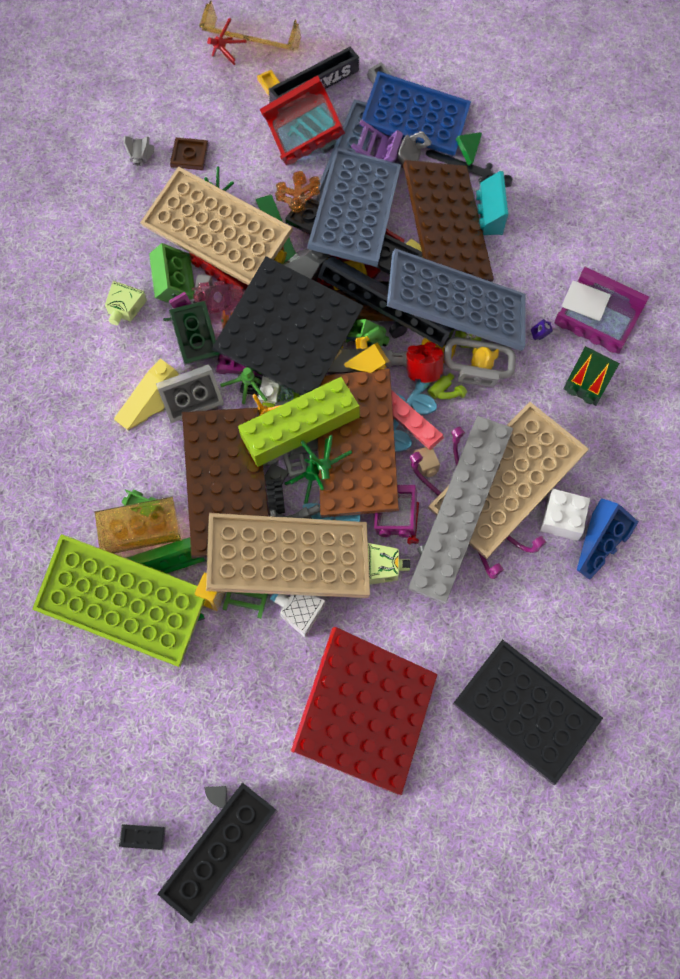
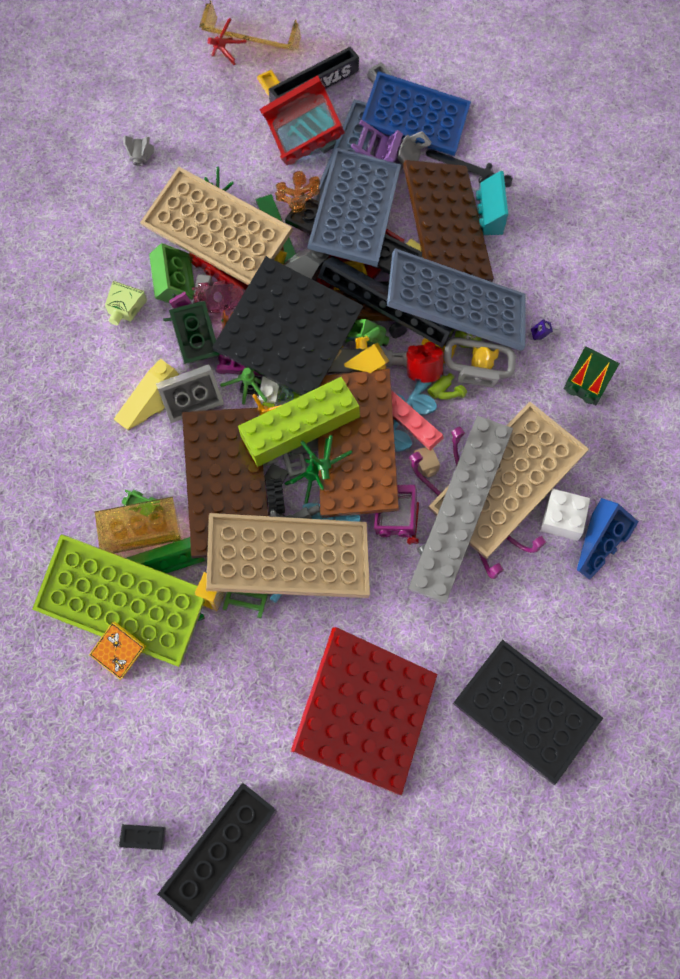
reddish brown tile [170,137,209,170] -> none
dark grey tile [204,786,227,808] -> none
white torso [275,594,325,637] -> none
yellowish green torso [368,543,410,585] -> none
green tile [456,132,482,166] -> none
panel [554,267,649,354] -> none
white sticker [562,280,611,321] -> none
none -> tile [89,622,146,680]

